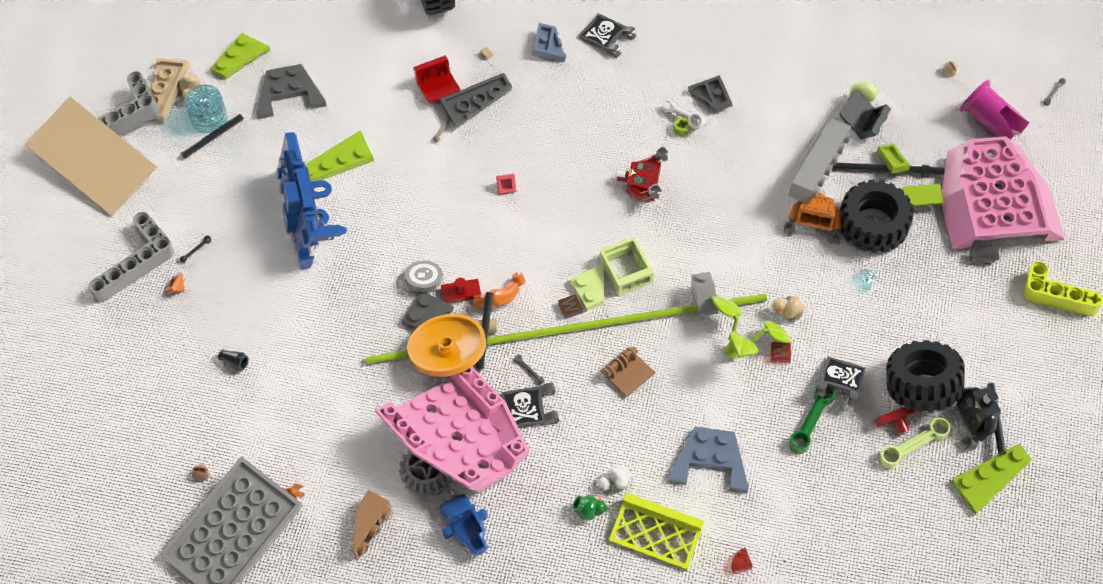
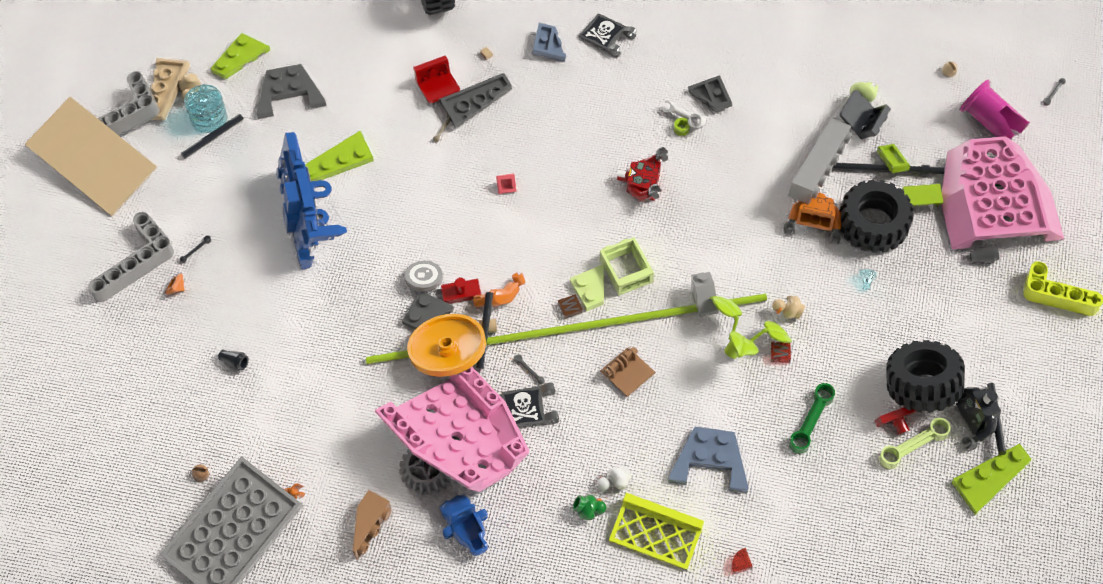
flag [816,356,866,406] -> none

